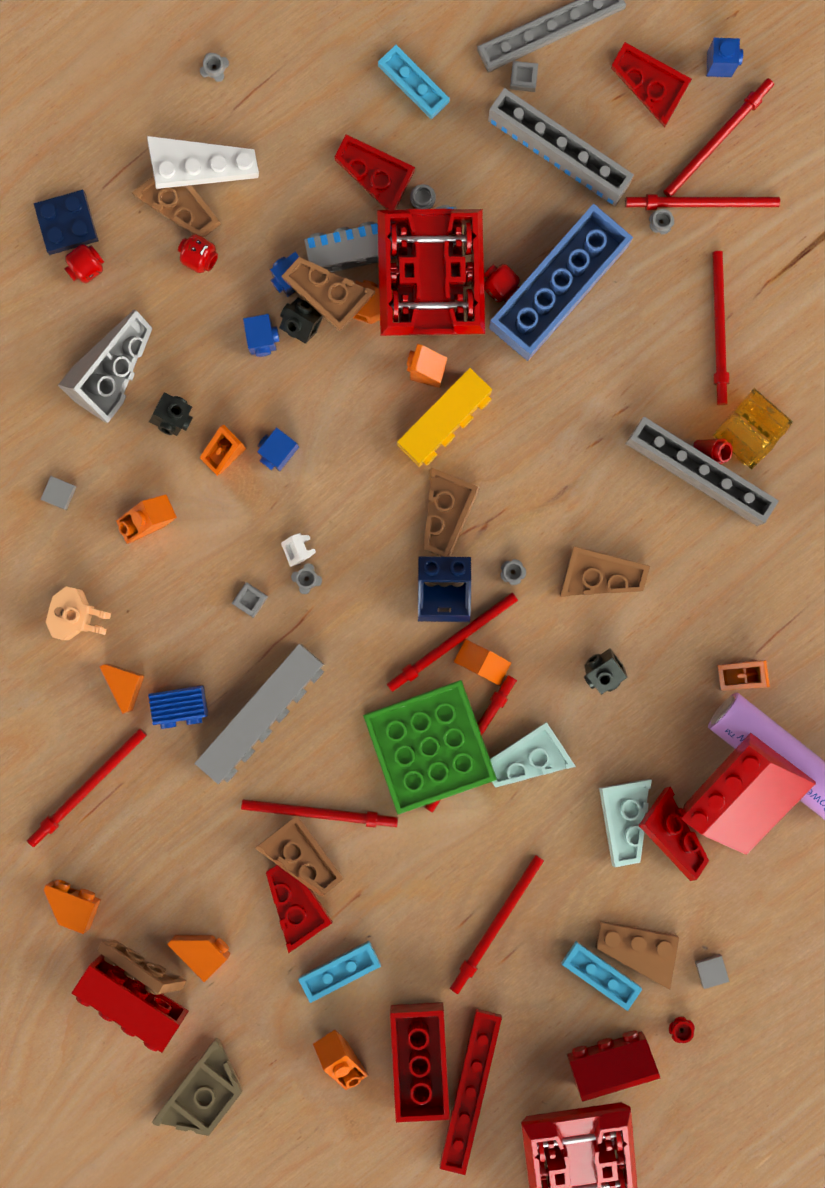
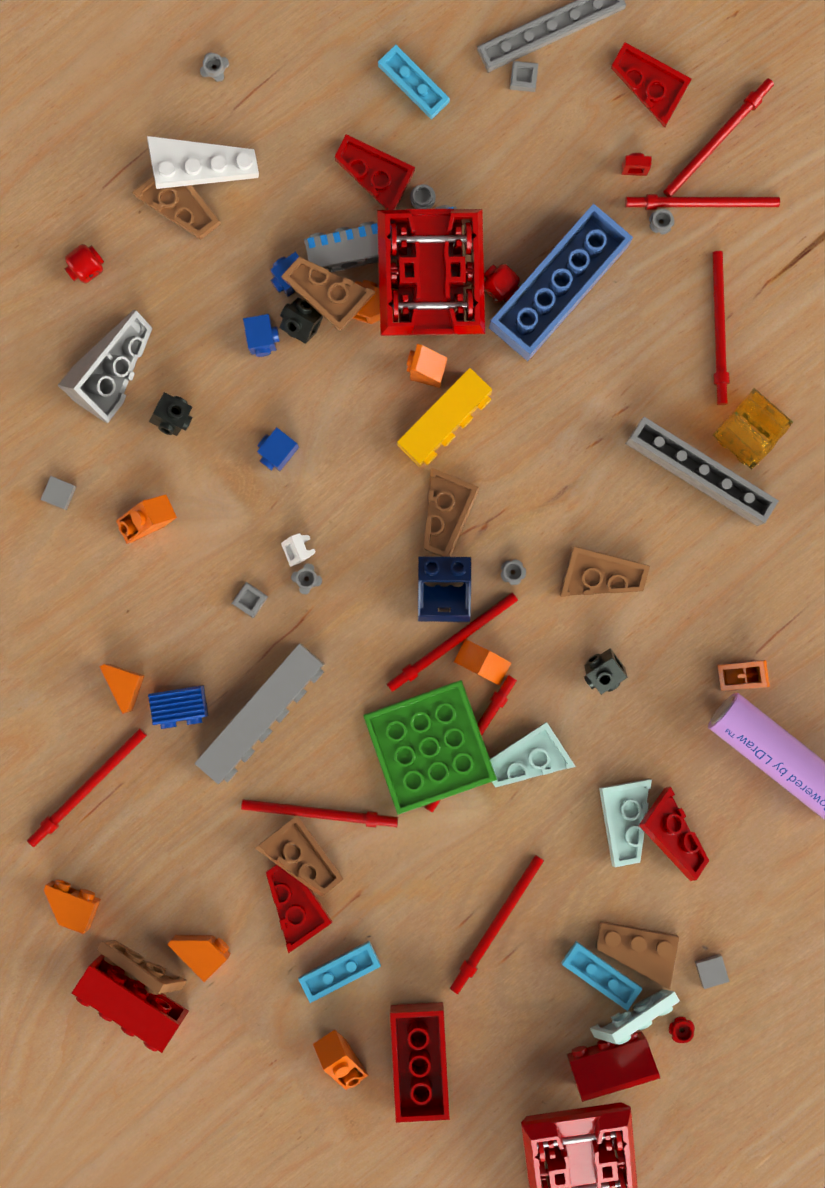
dark blue plate [33,190,99,255] -> none
light nougat hinge [46,586,111,640] -> none
dark tan wing [152,1038,243,1136] -> none
red head [178,234,218,273] -> none
orange slope [200,424,246,476] -> none
red plate [439,1009,502,1175] -> none
light grey brick [488,88,634,206] -> none
slope [681,732,816,855] -> none
red cone [693,438,733,464] -> none
blue brick [706,38,743,77] -> none
none -> light aqua wing [590,989,680,1045]
none -> red plate [621,153,652,176]

